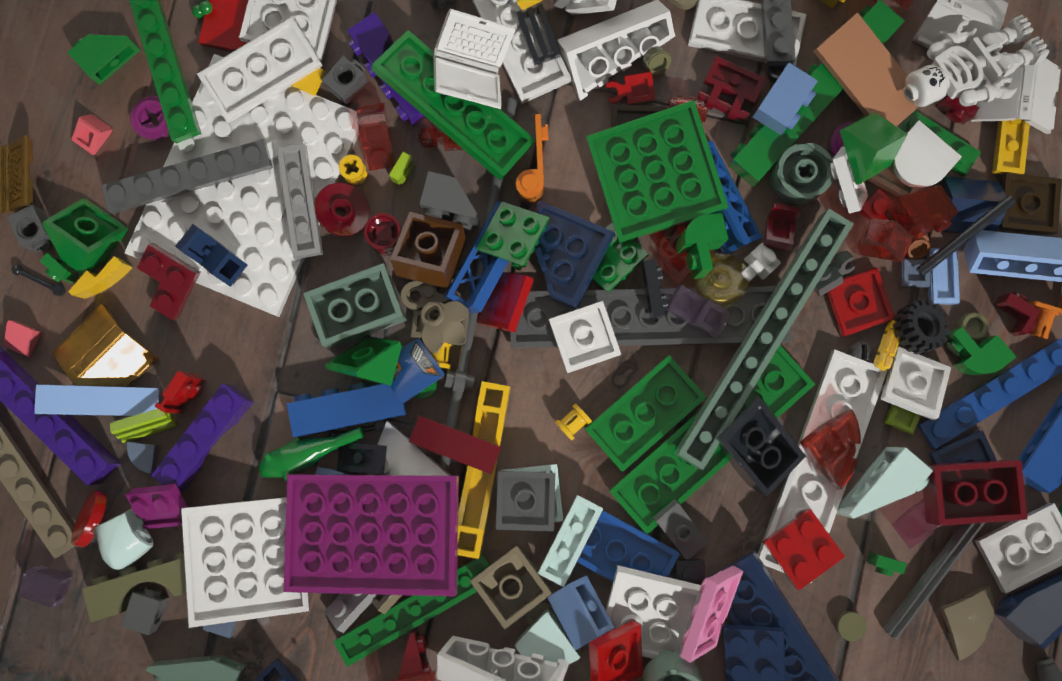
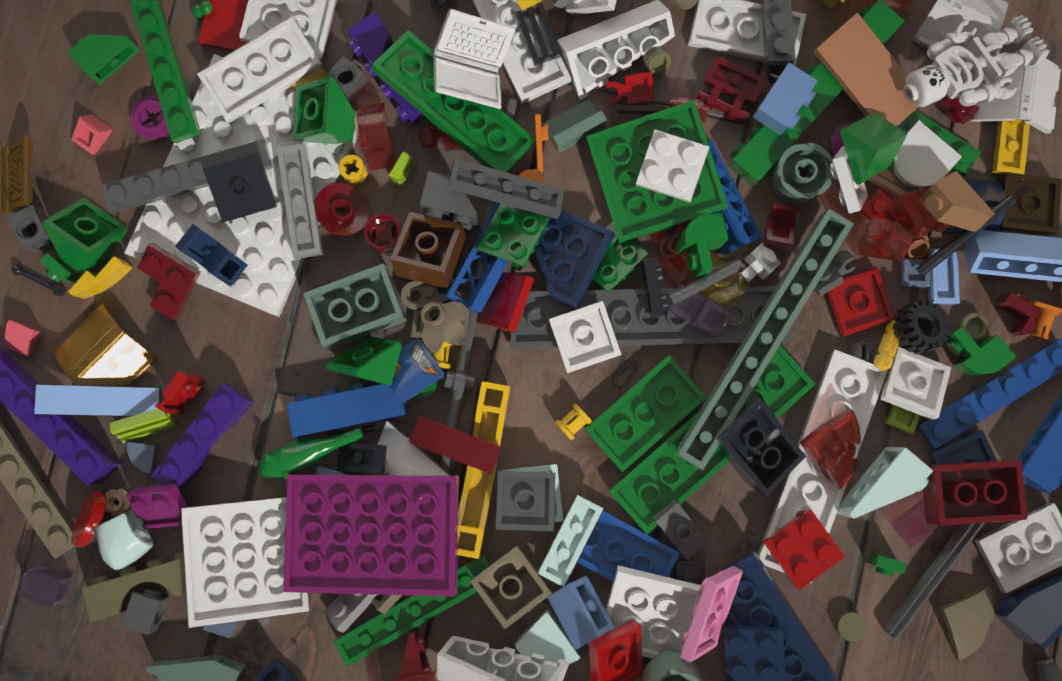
none -> tan plate [105,488,131,517]
none -> black plate [203,152,278,223]
none -> green slope [292,76,355,144]
none -> dark grey plate [447,158,564,219]
none -> sand green panel [542,98,607,153]
none -> white plate [636,130,709,203]
none -> dark grey bar [667,259,743,306]
none -> medium nougat slope [919,171,995,232]

